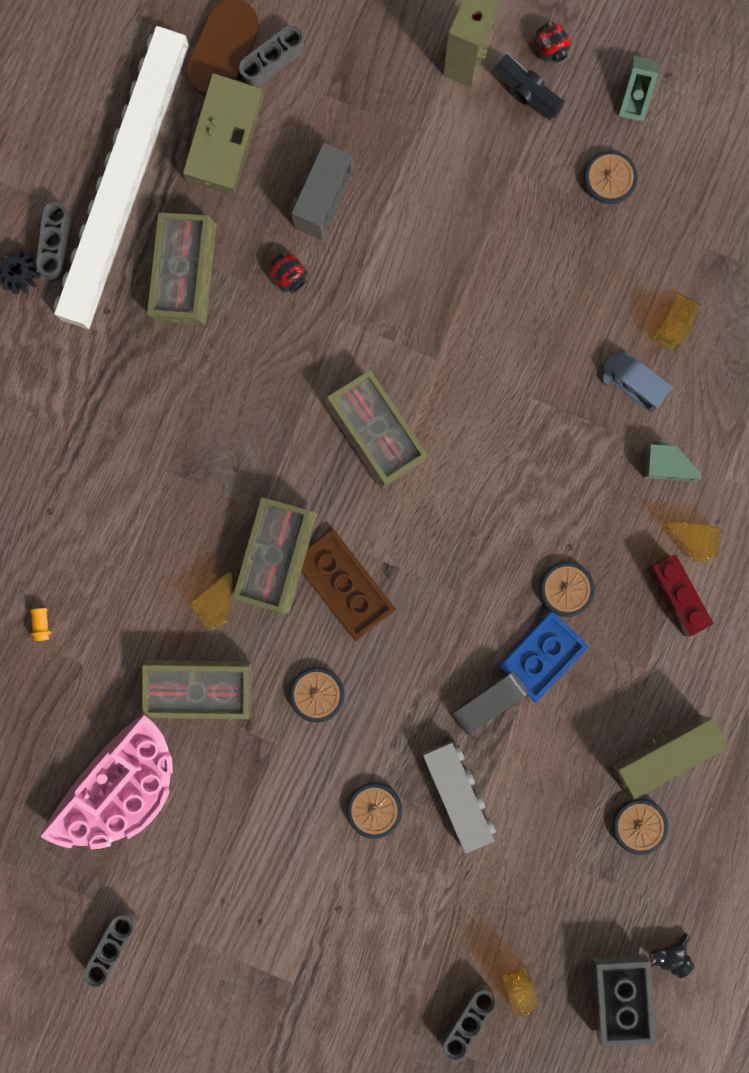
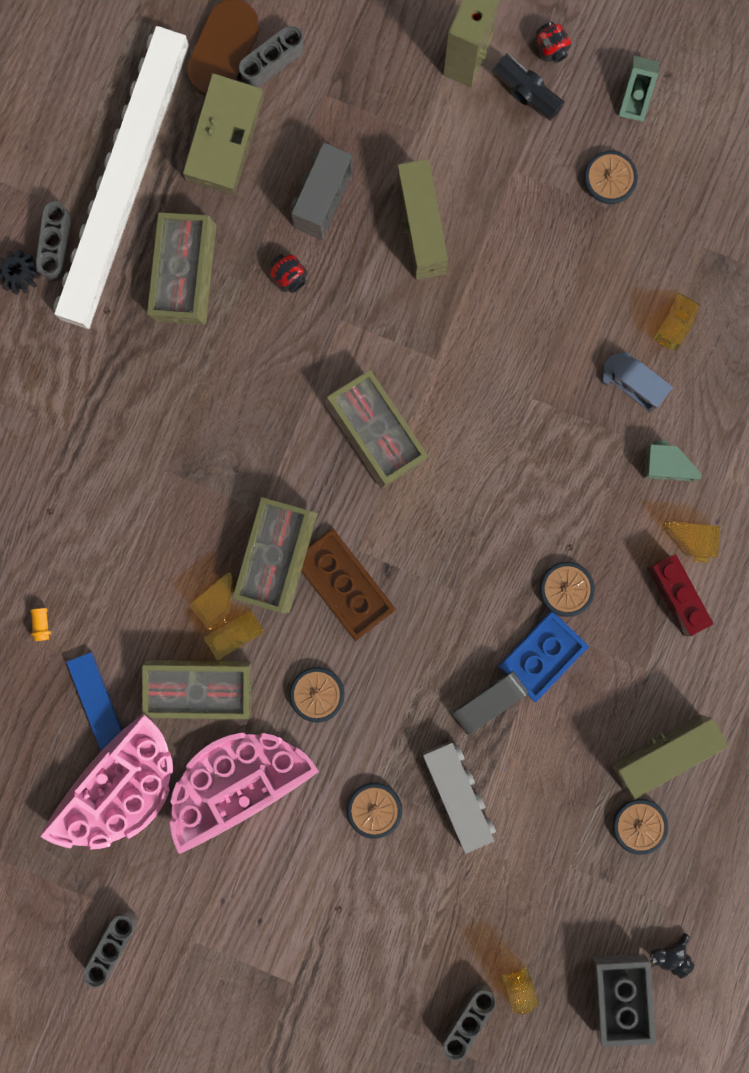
none -> blue tile [66,652,123,751]
none -> bright pink brick [170,733,319,854]
none -> clear yellow slope [204,610,265,661]
none -> olive brick [397,159,448,280]

